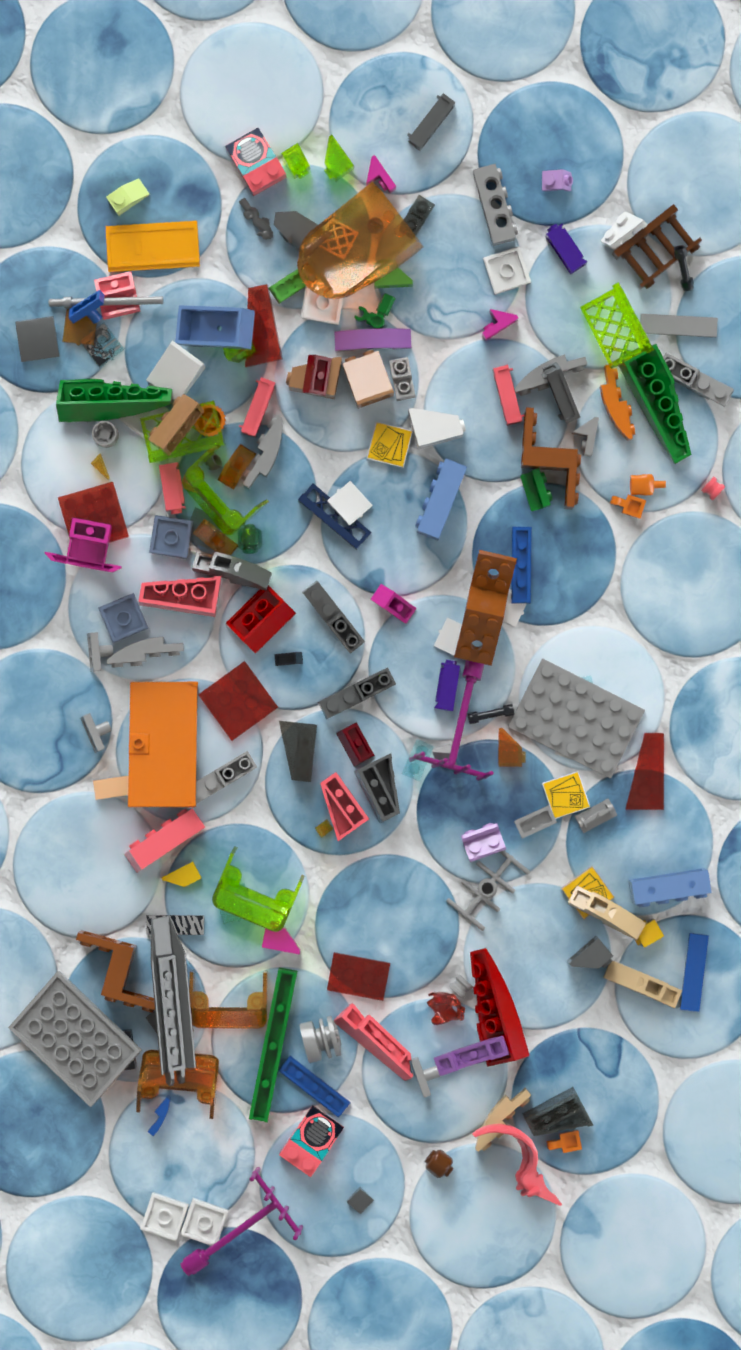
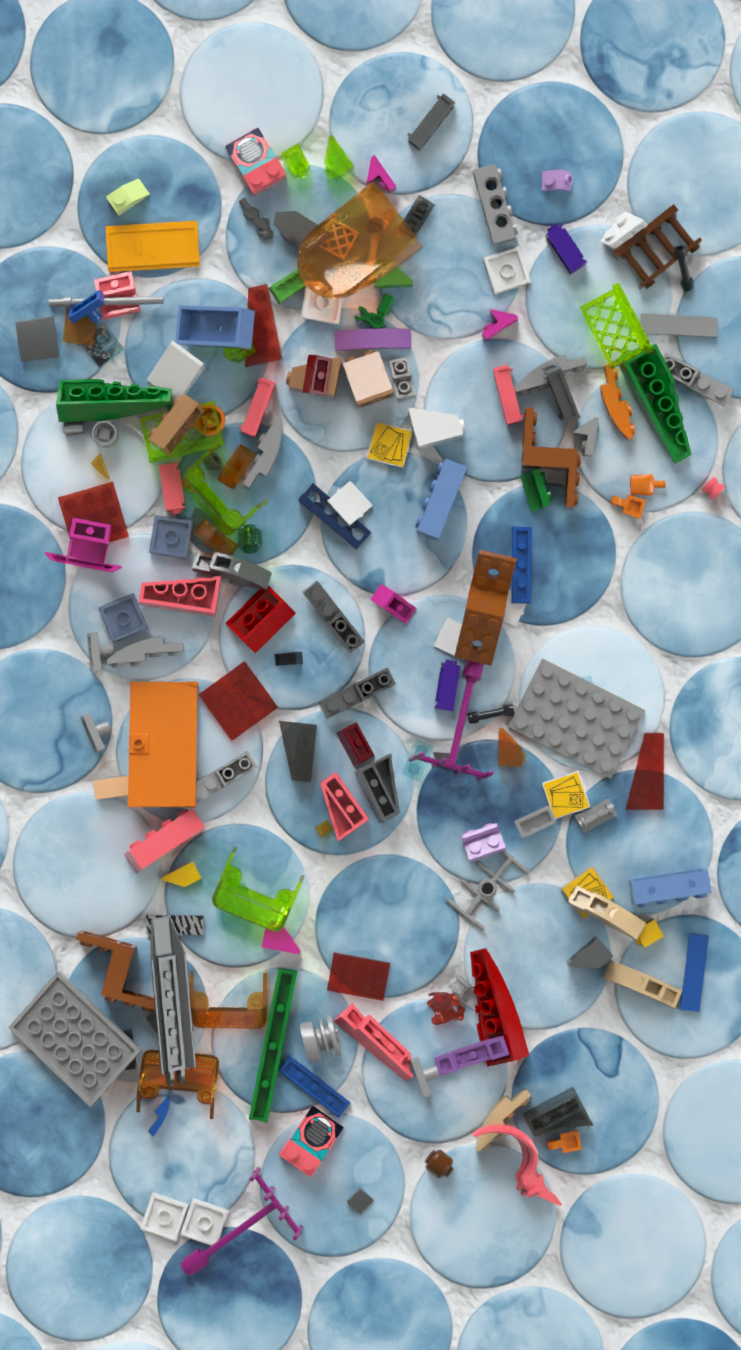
none -> light grey slope [63,421,84,436]

